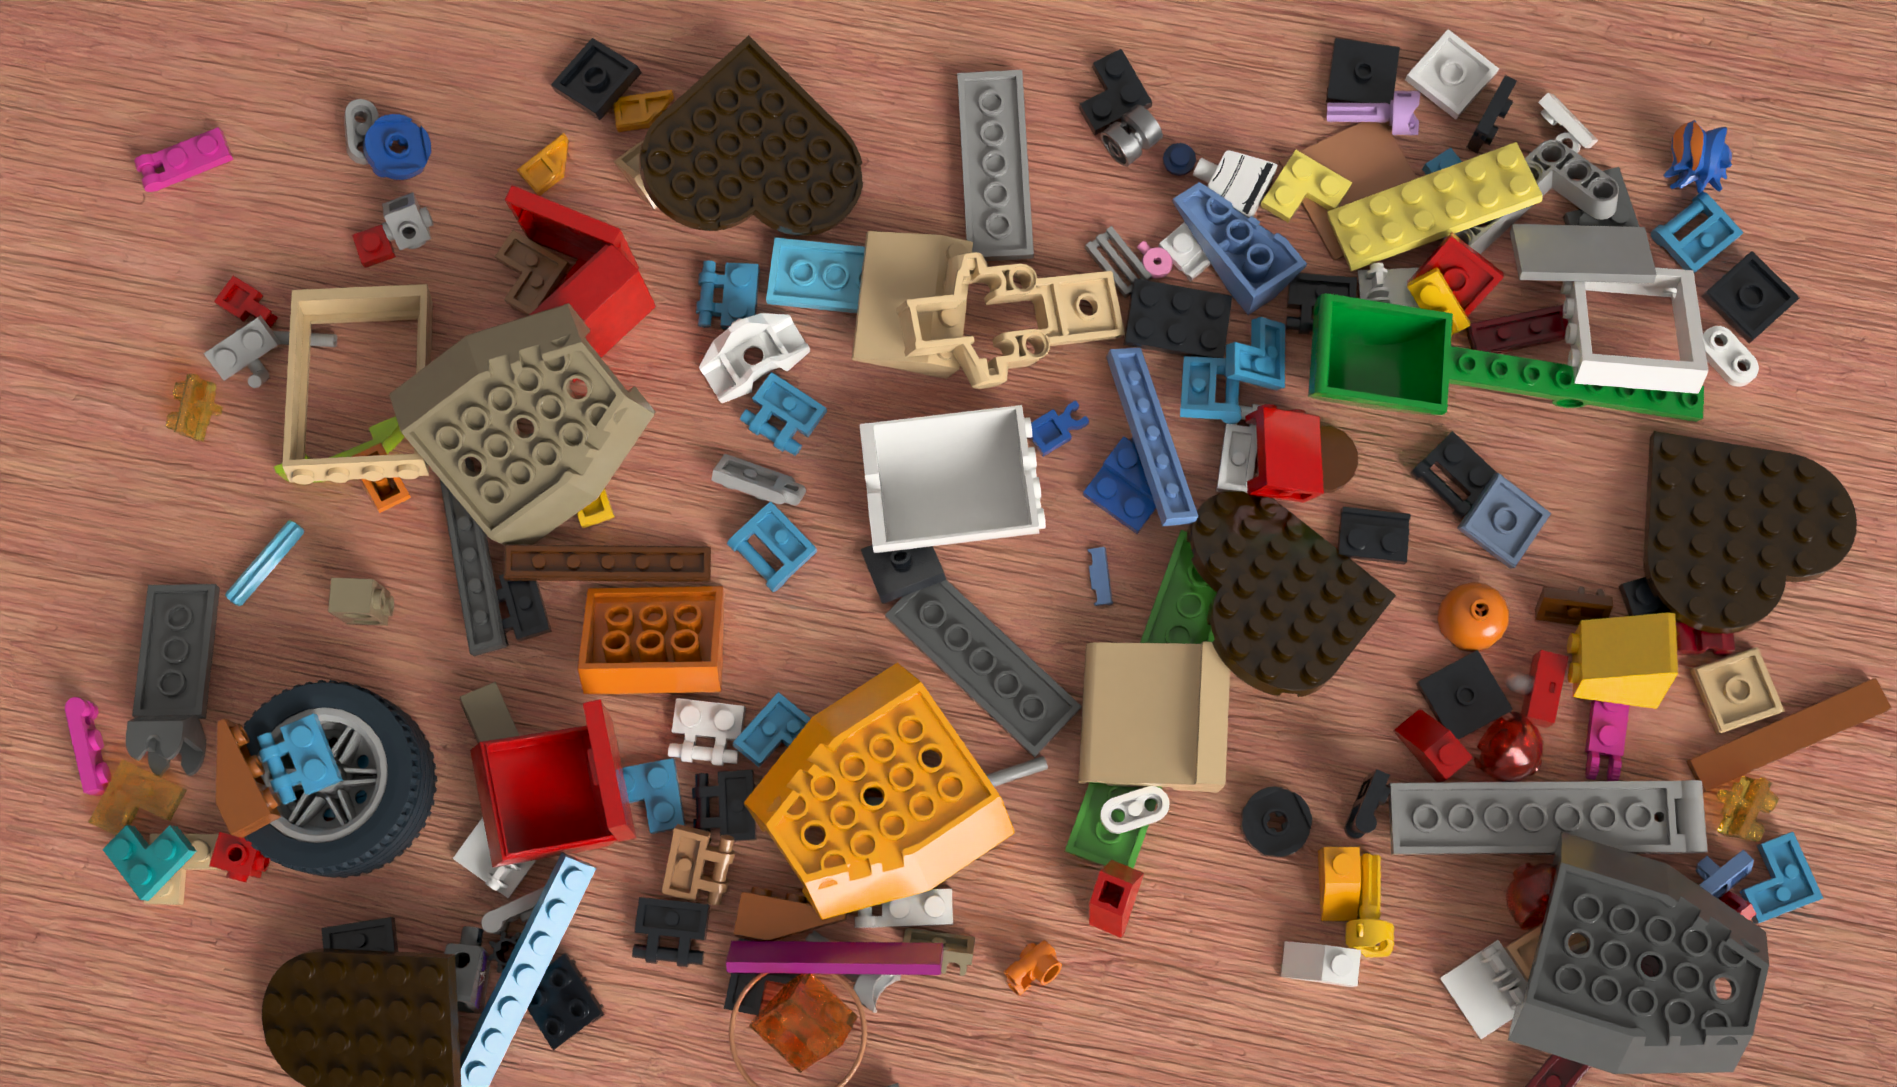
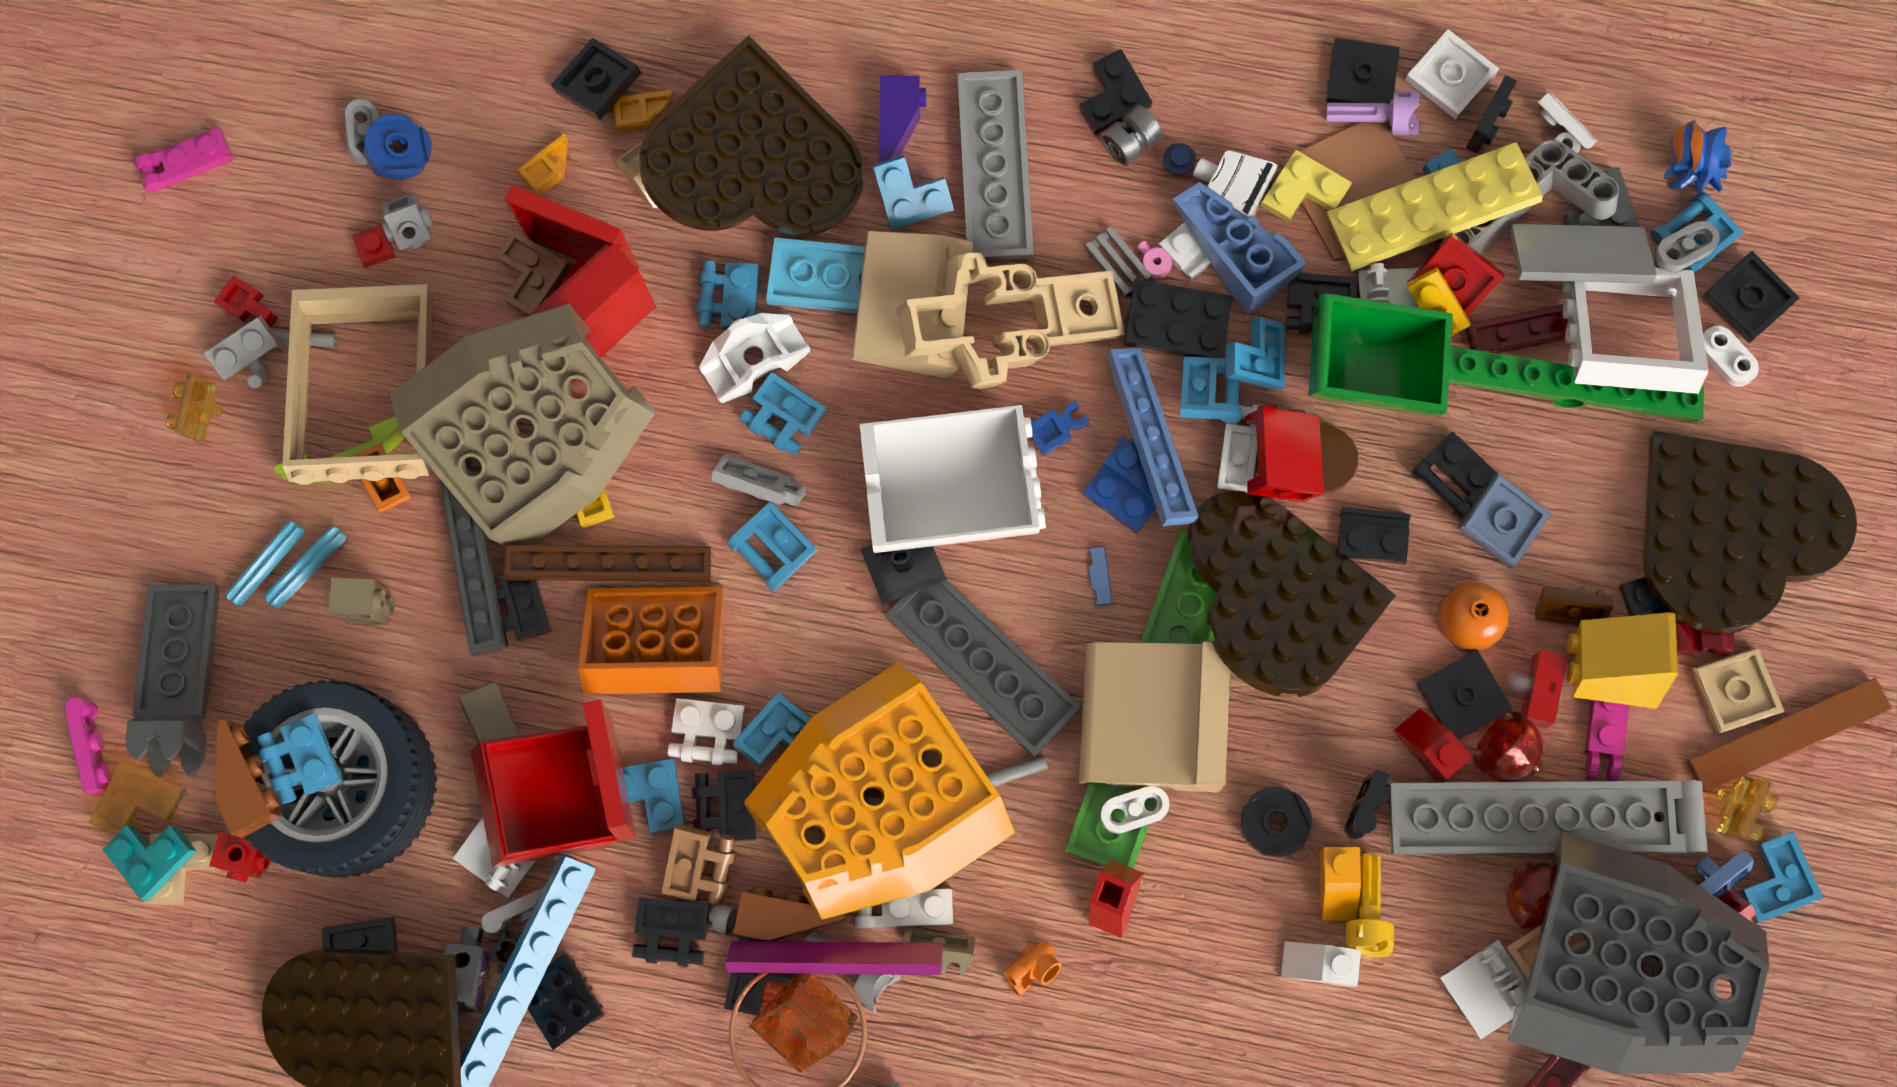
none -> medium azure axle [264,525,347,609]
none -> light grey hinge [708,905,737,935]
none -> plate [872,155,954,229]
none -> dark purple slope [879,76,927,162]
none -> light grey plate [1654,221,1720,272]

